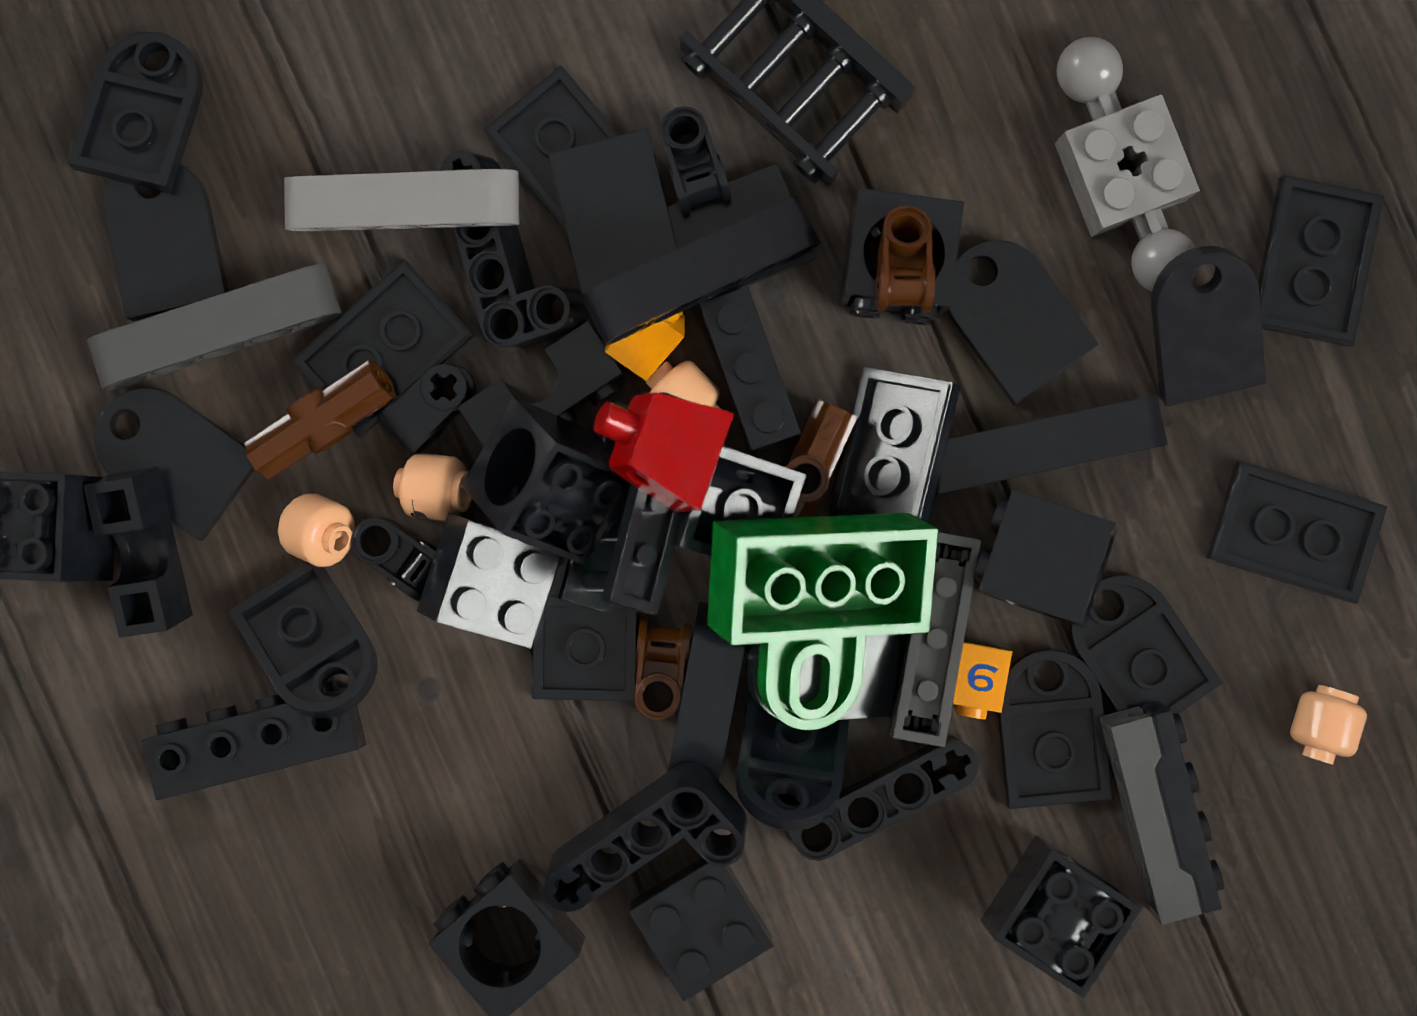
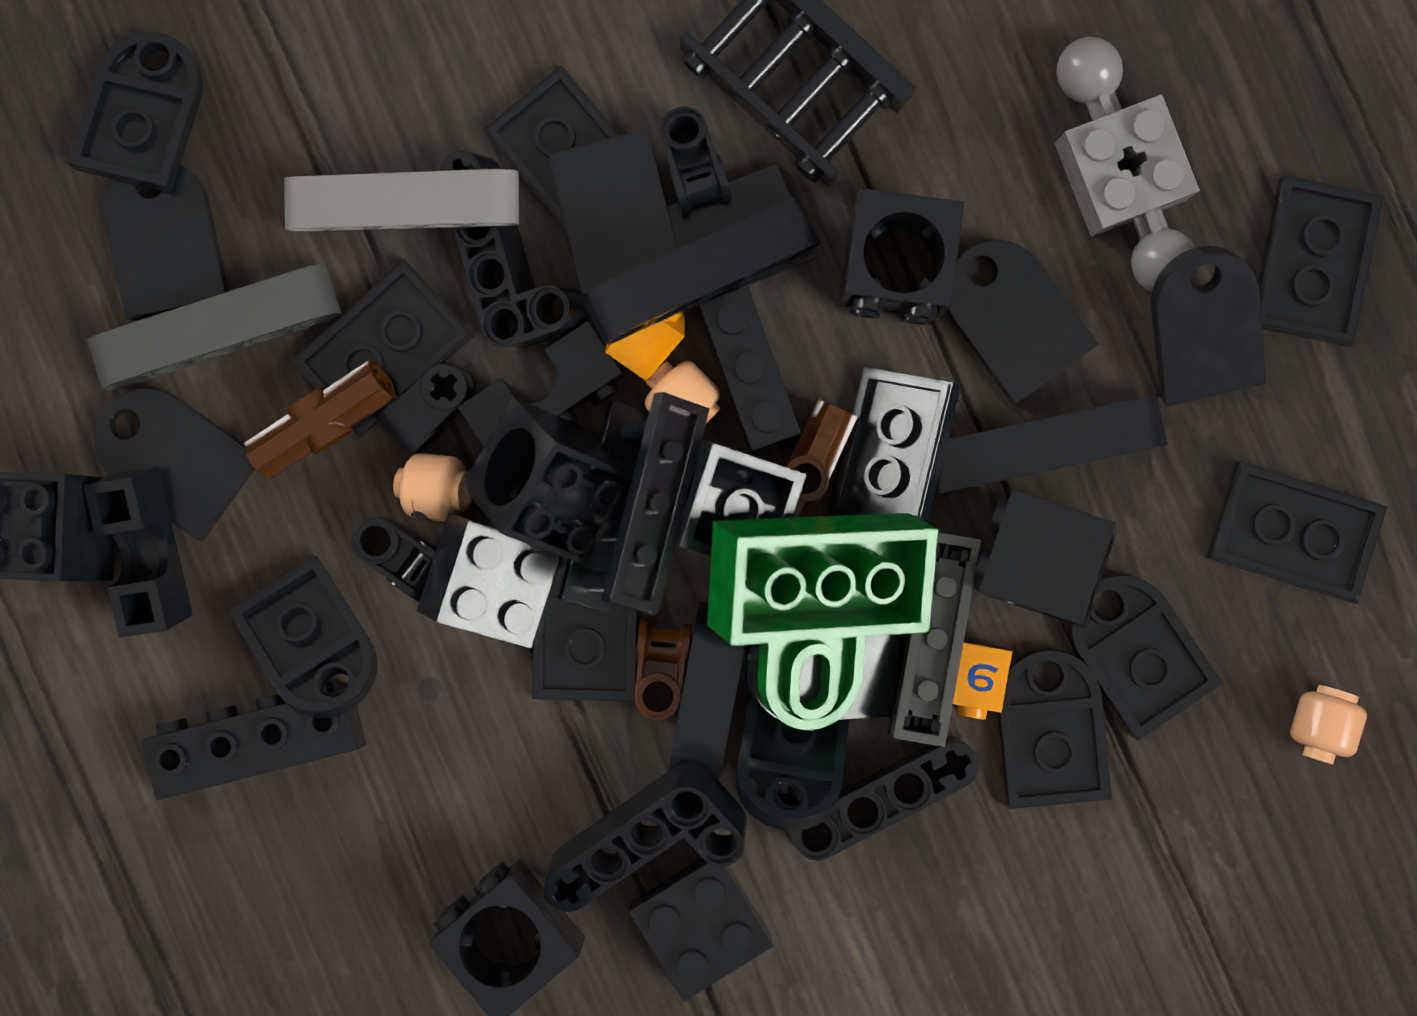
light nougat head [278,494,356,567] -> none
red torso [594,392,734,512] -> none
reddish brown piece [875,206,935,312] -> none
black brick [980,835,1142,998] -> none
piece [1099,701,1224,925] -> none

